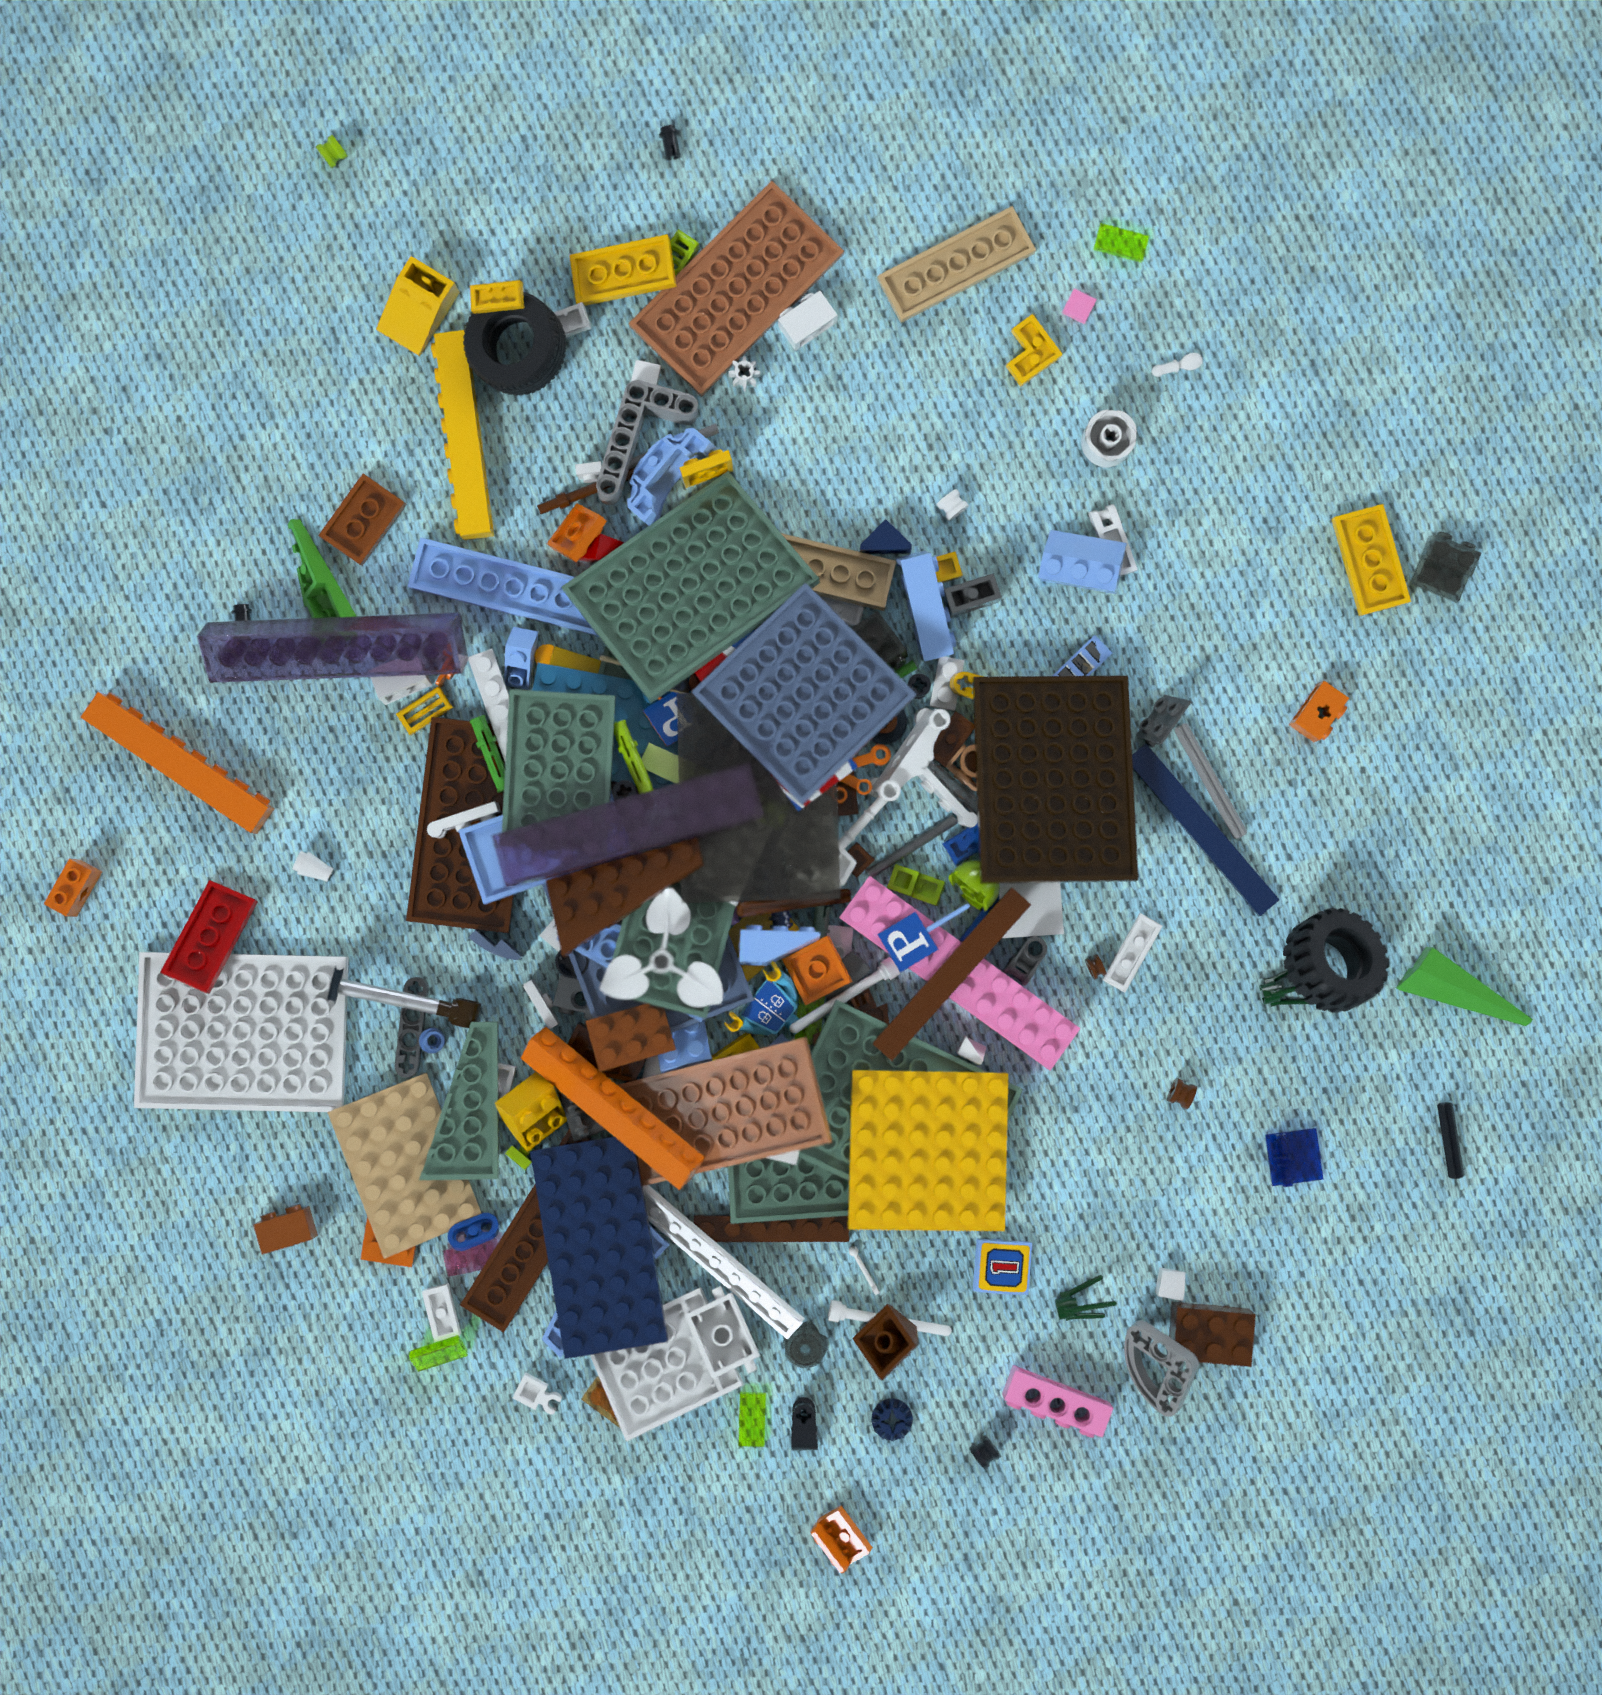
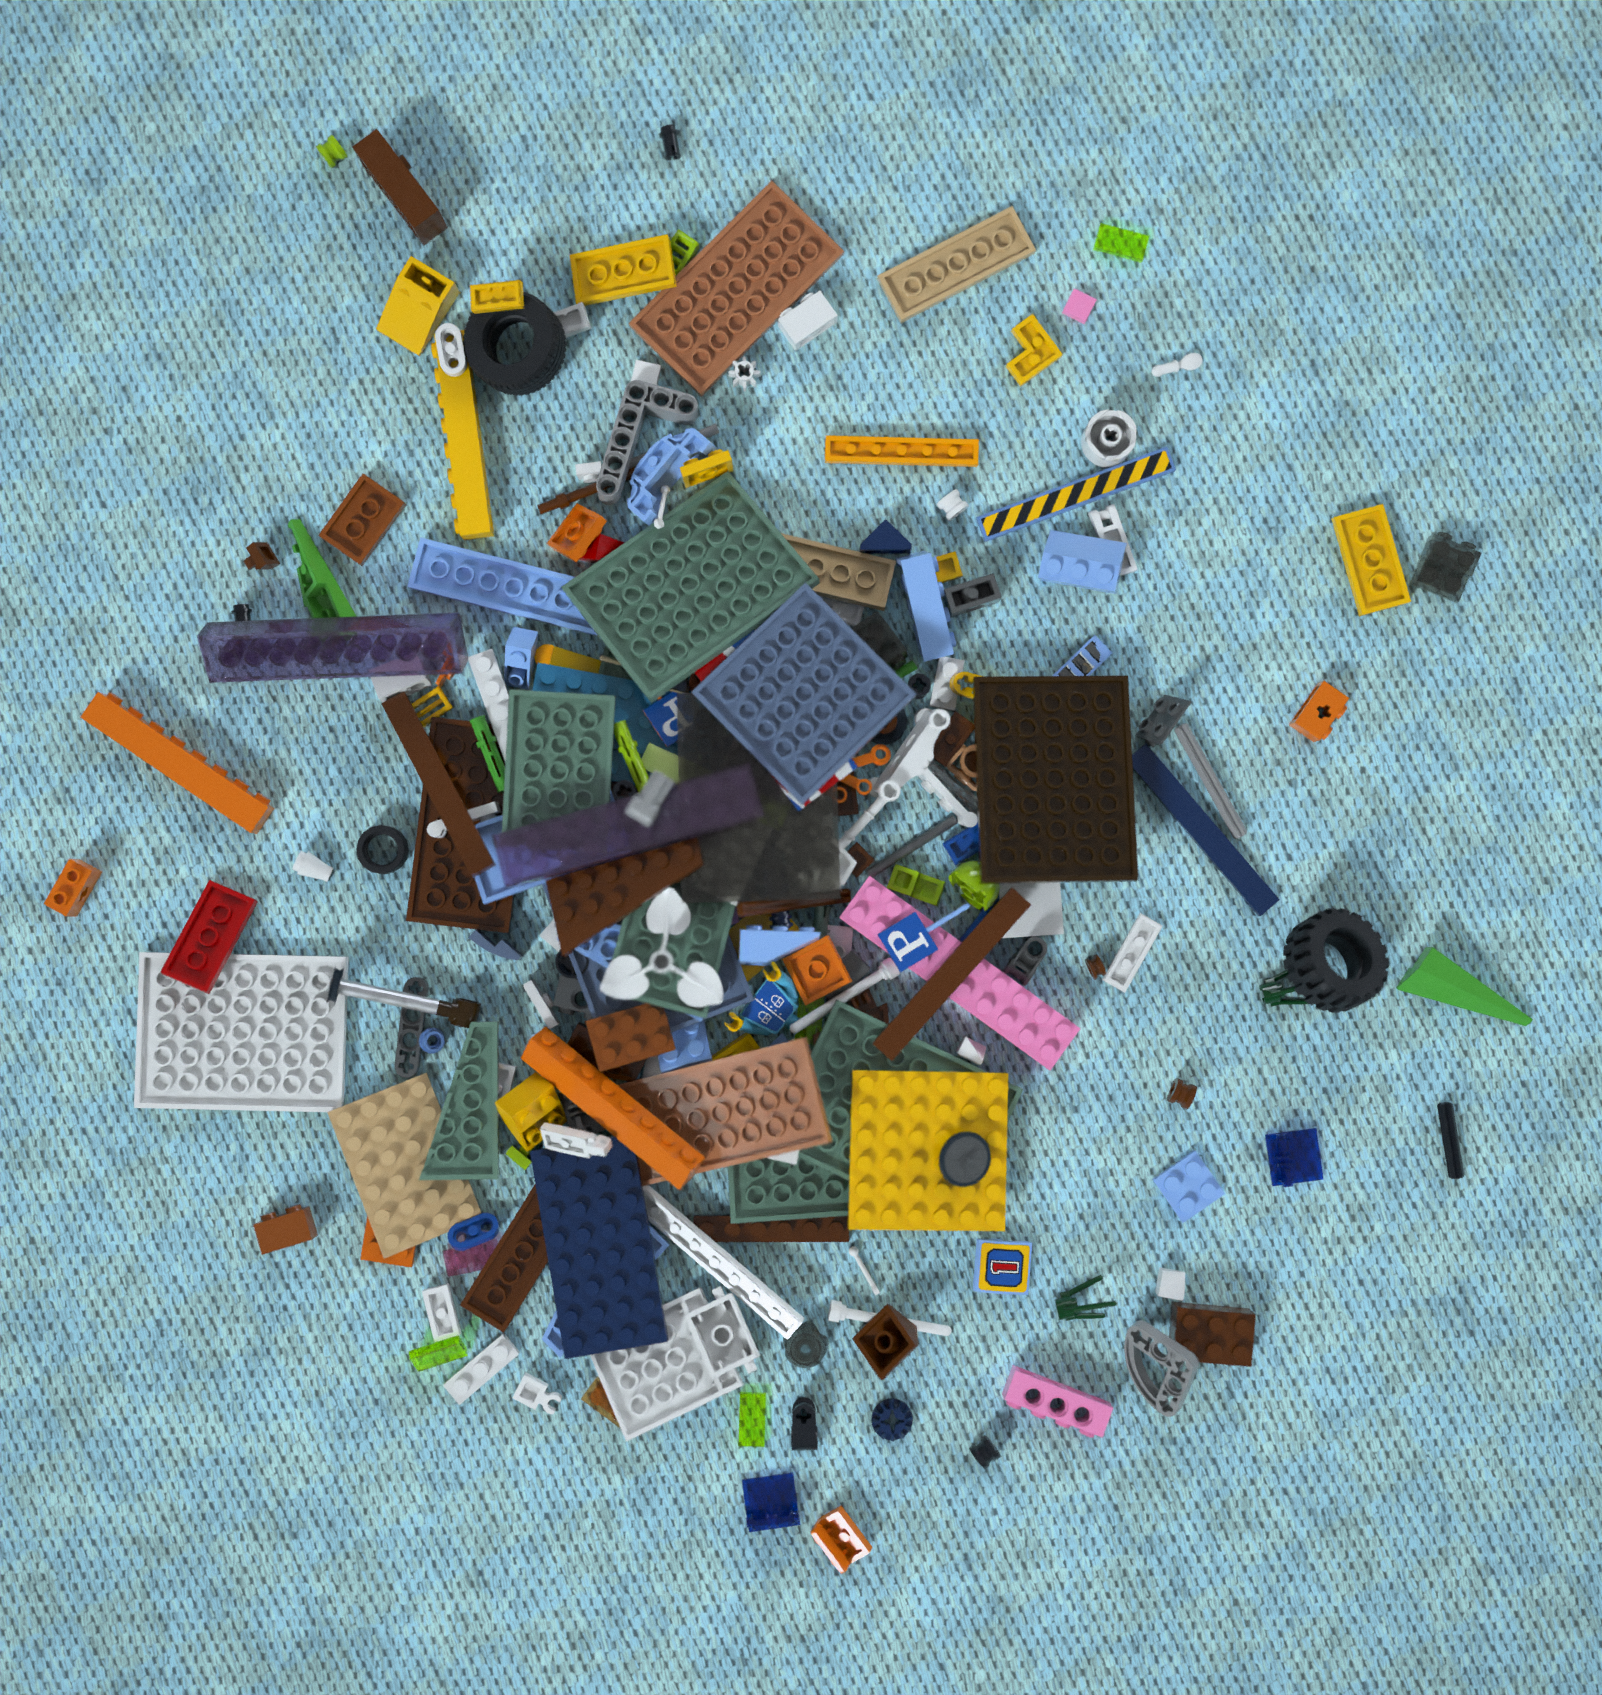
none -> reddish brown tile [243,542,280,570]
none -> reddish brown brick [352,129,448,246]
none -> black tyre [356,825,409,874]
none -> reddish brown tile [381,691,496,878]
none -> white plate [435,323,467,377]
none -> white plate [443,1333,520,1405]
none -> white hinge [540,1122,613,1159]
none -> light grey piece [625,770,675,828]
none -> white hinge [654,485,670,529]
none -> clear blue hinge [742,1472,800,1532]
none -> light orange plate [825,435,979,467]
none -> dark grey wheel [939,1131,991,1187]
none -> tile [976,447,1176,542]
none -> light blue plate [1152,1150,1225,1223]

